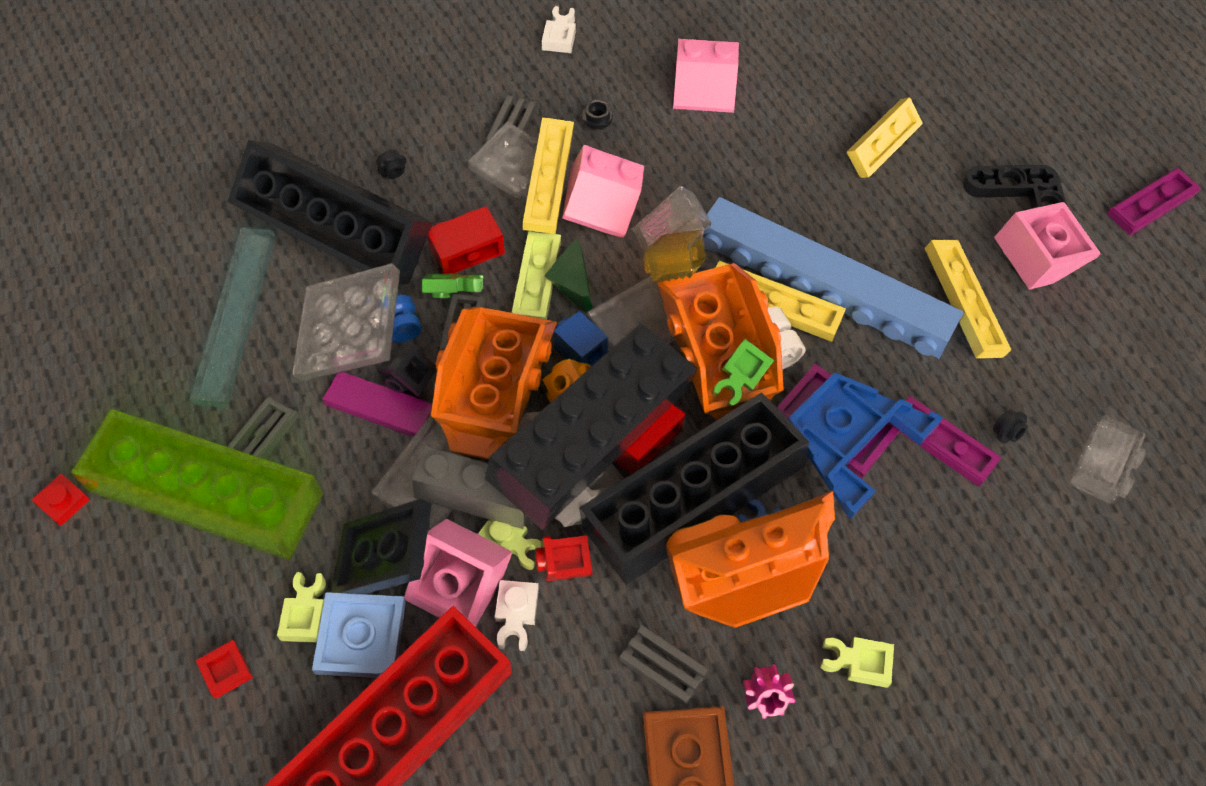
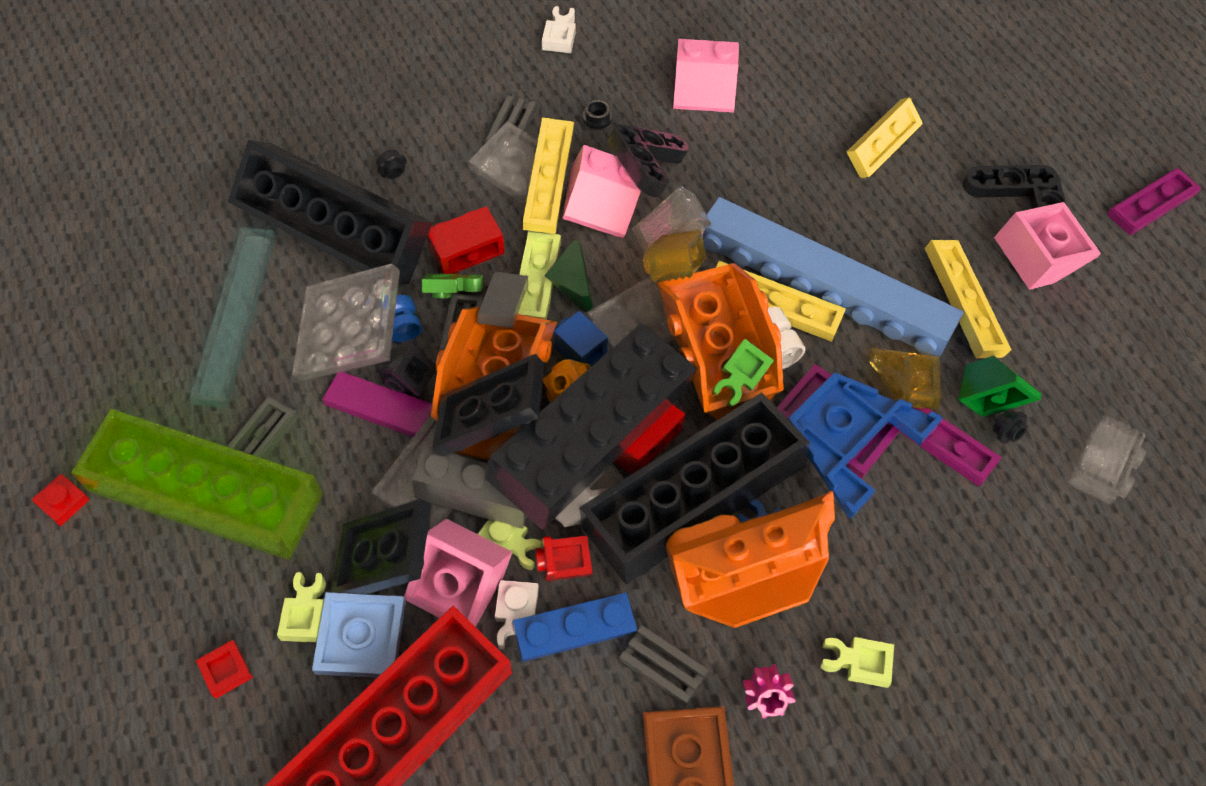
none -> black plate [432,354,544,456]
none -> dark grey tile [478,271,528,328]
none -> blue plate [512,592,637,662]
none -> black beam [608,124,689,197]
none -> clear yellow wing [869,348,941,410]
none -> green slope [958,355,1042,417]

